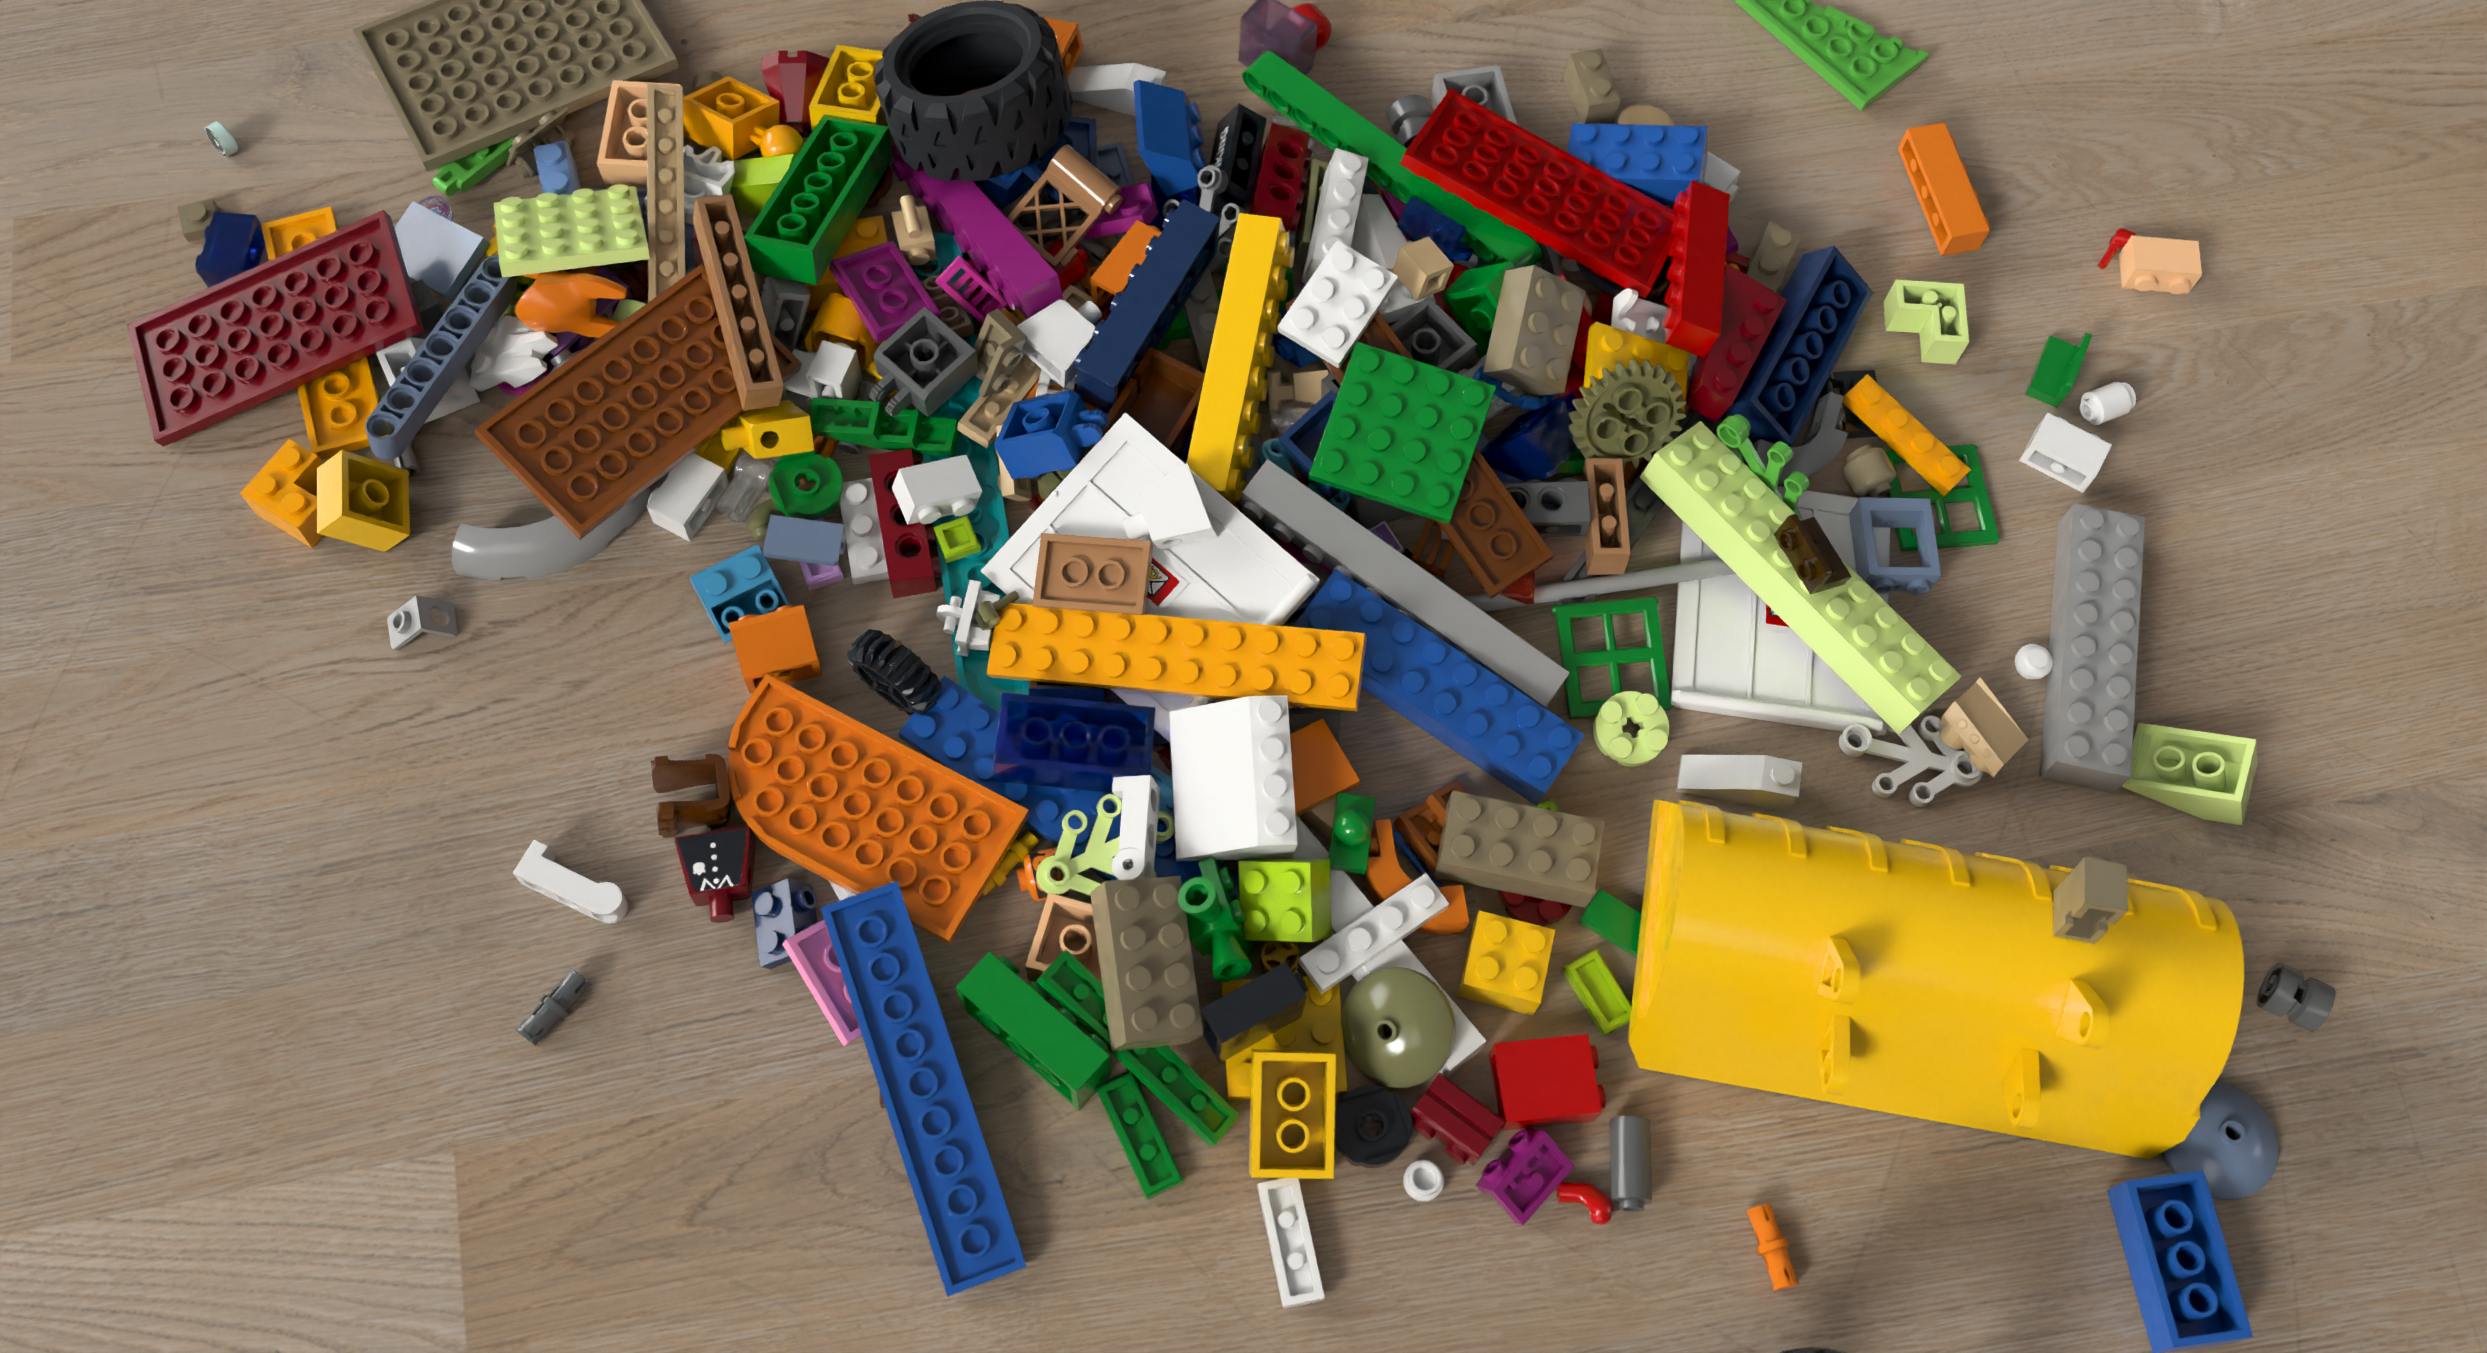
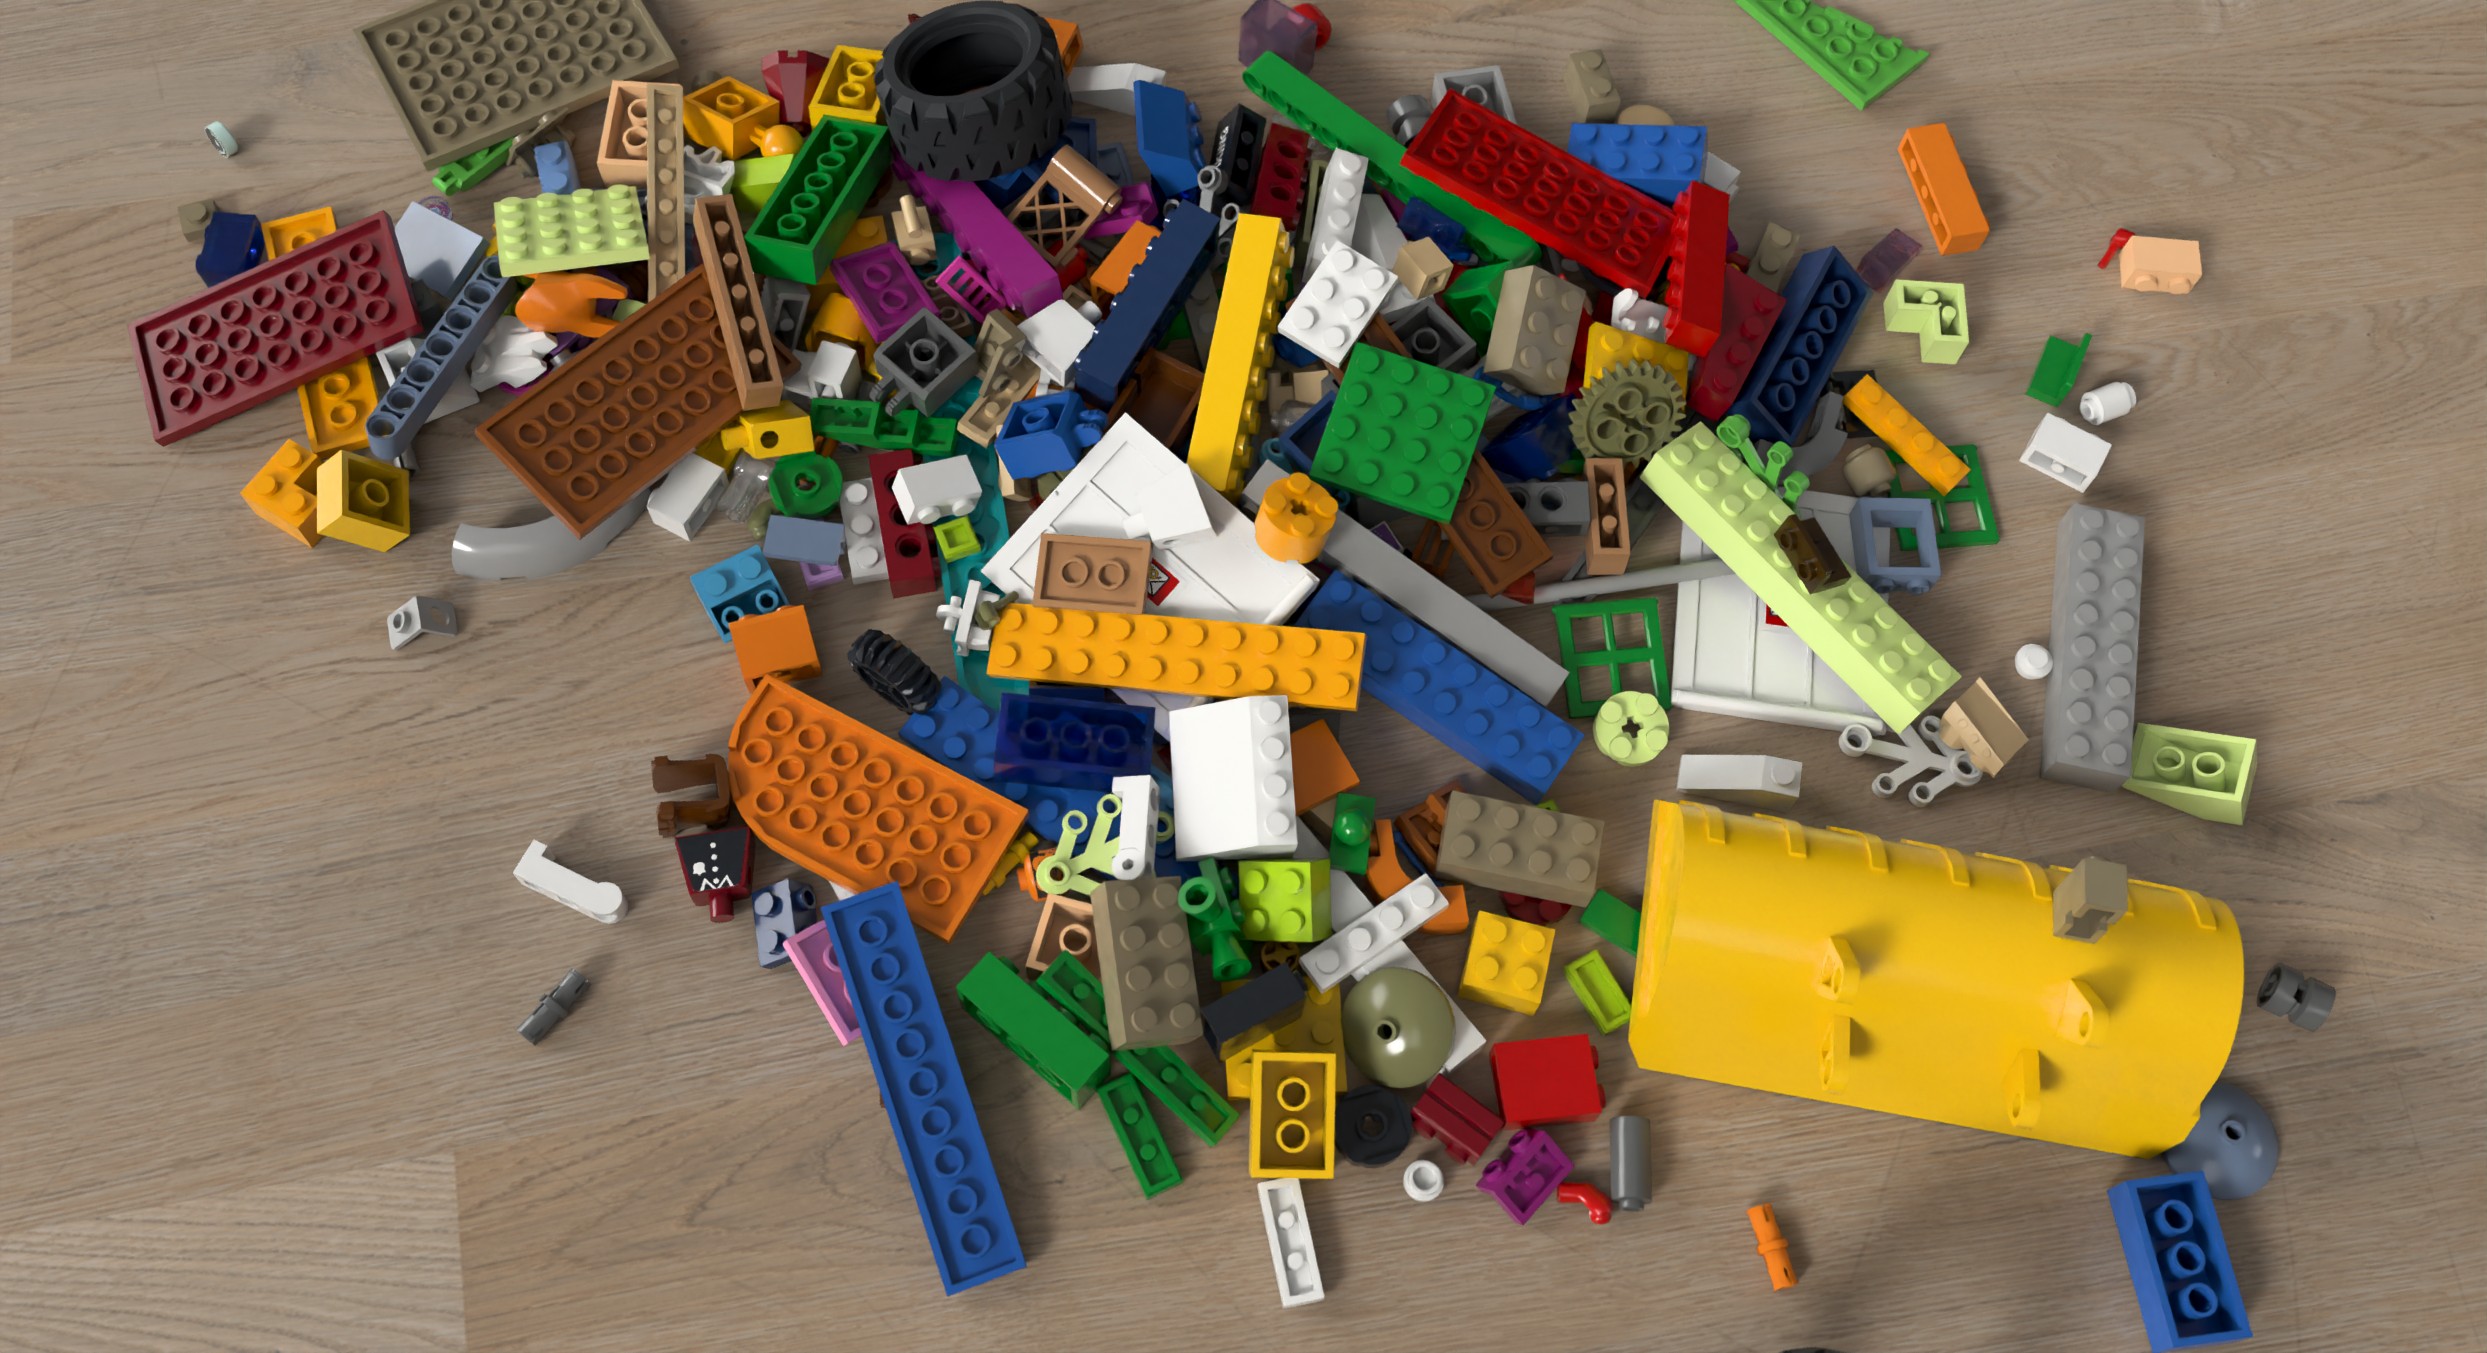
none -> light orange brick [1254,472,1338,564]
none -> slope [1855,228,1923,293]

